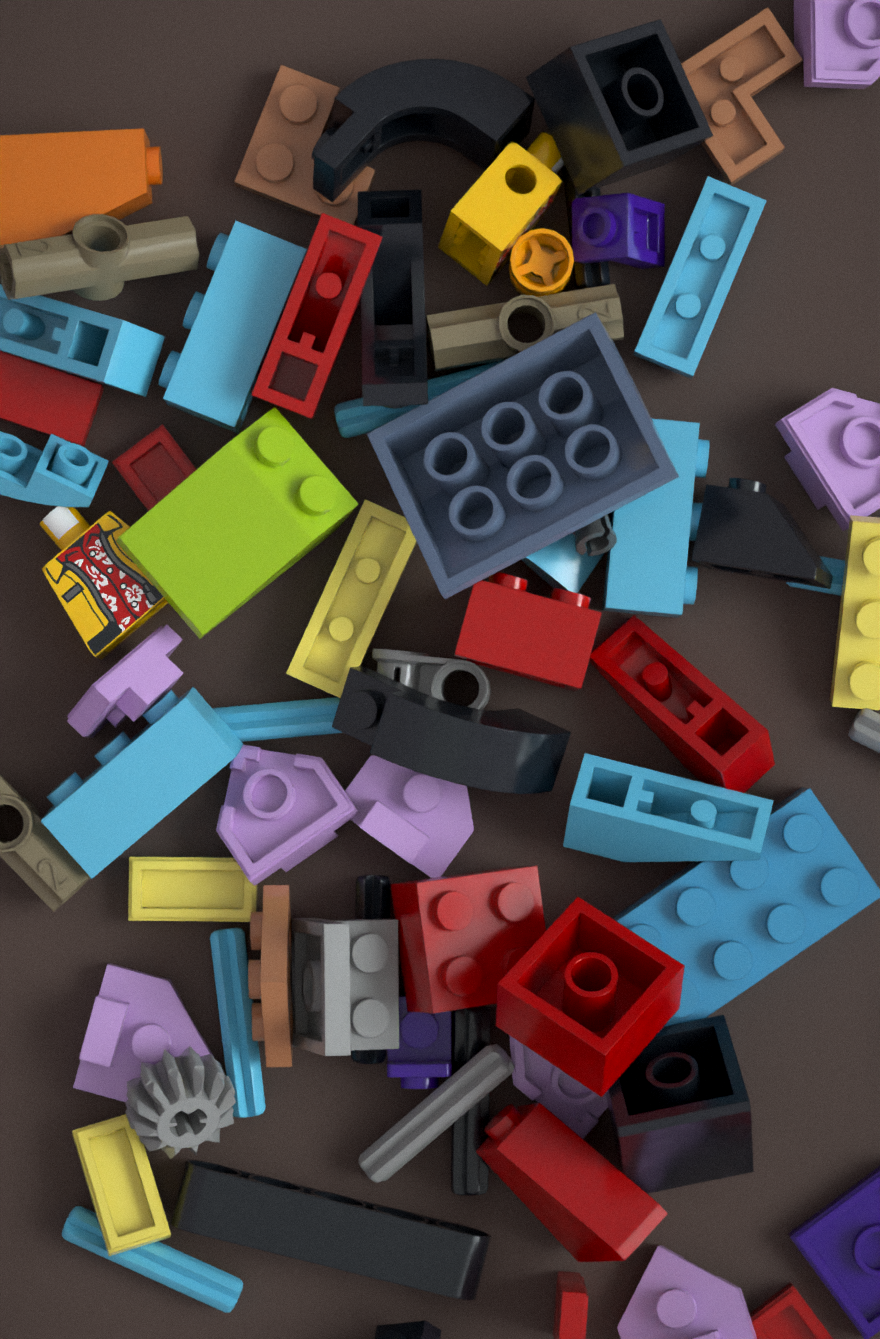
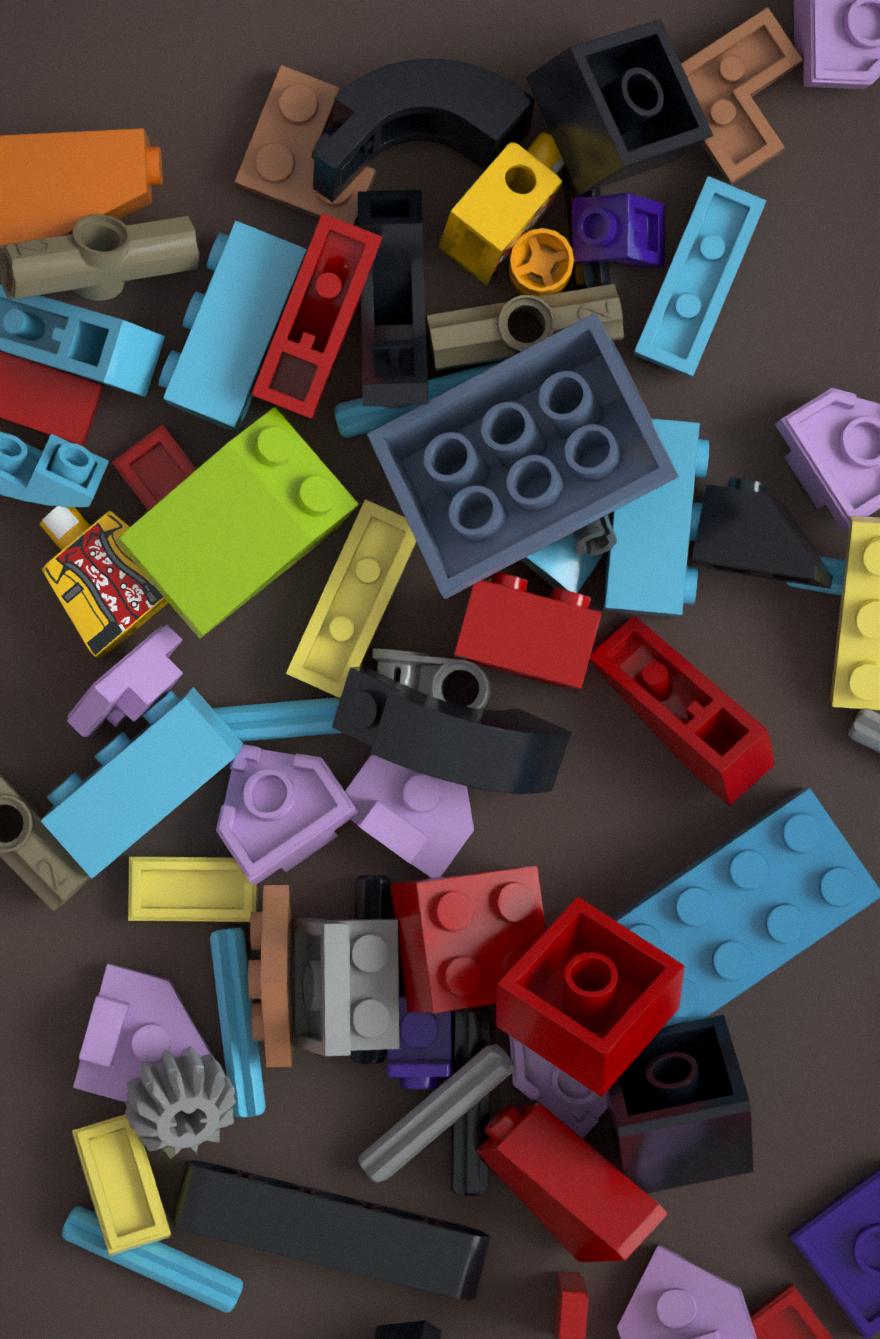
medium azure slope [563,753,774,862] -> none

